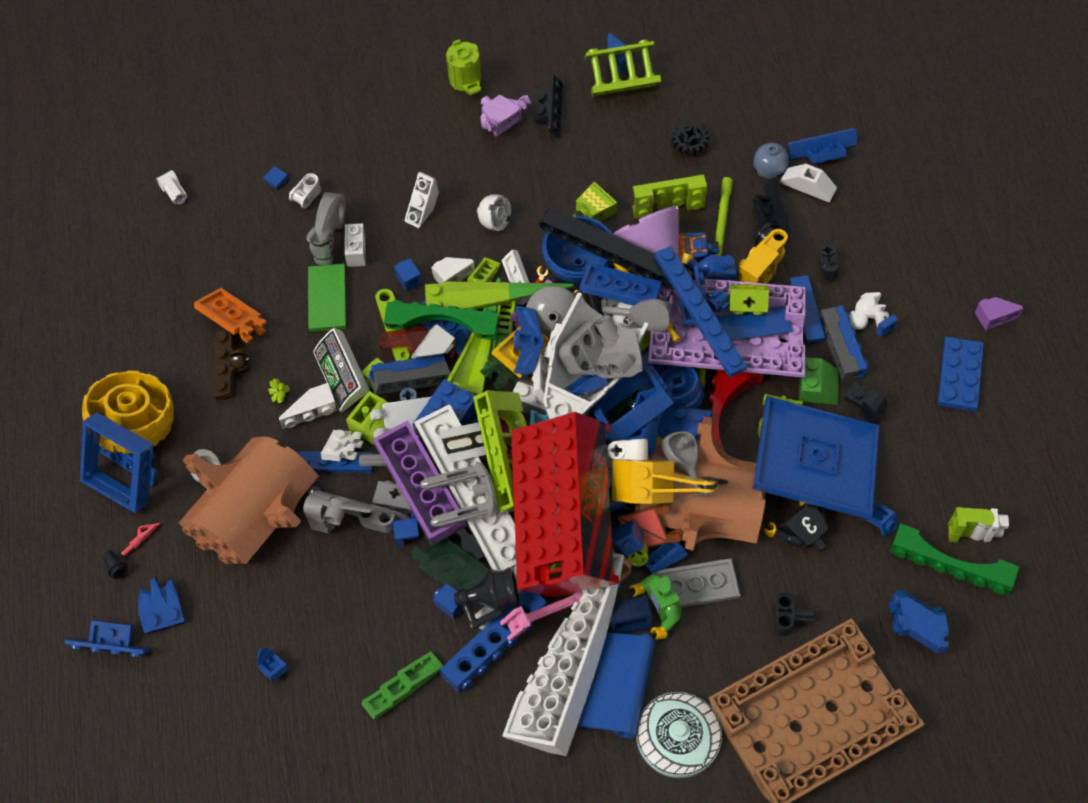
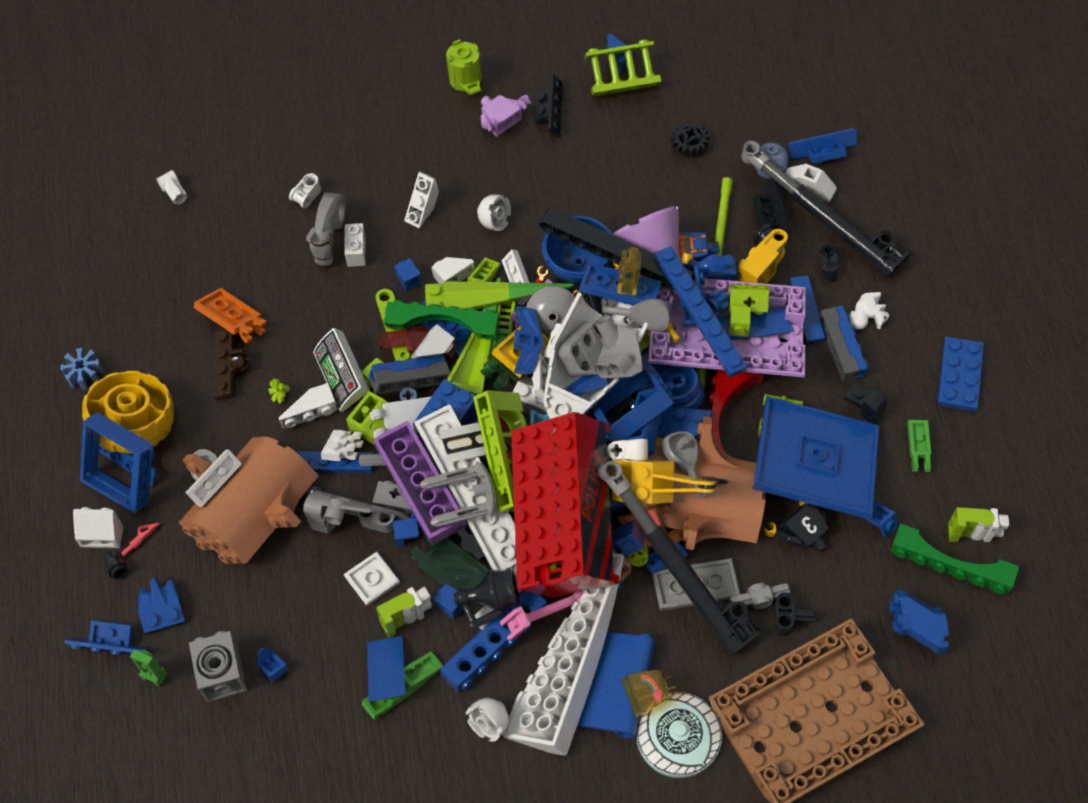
blue tile [263,166,289,189] -> none
bright green tile [308,264,346,332] -> none
lime torso [573,182,617,222] -> none
dark blue brick [609,597,652,634] -> none
bright green torso [629,573,682,640] -> none
lime piece [632,175,707,219] -> none
bright green slope [799,357,839,405] -> none
blue tile [876,314,897,337] -> none
medium lavender slope [975,297,1023,330] -> none
none -> medium blue gear [61,348,104,390]
none -> white slope [73,507,124,548]
none -> bright green plate [130,649,167,687]
none -> white plate [185,450,242,507]
none -> light grey brick [189,631,247,702]
none -> white tile [344,552,400,606]
none -> blue sticker [367,636,405,702]
none -> lime hips [376,587,432,638]
none -> white cylinder [466,698,509,741]
none -> black piece [599,461,762,655]
none -> clear yellow torso [617,247,641,296]
none -> clear yellow torso [621,670,676,718]
none -> lime brick [729,306,751,337]
none -> light grey axle [730,583,790,609]
none -> black piece [741,141,912,278]
none -> bright green hinge [907,420,931,472]

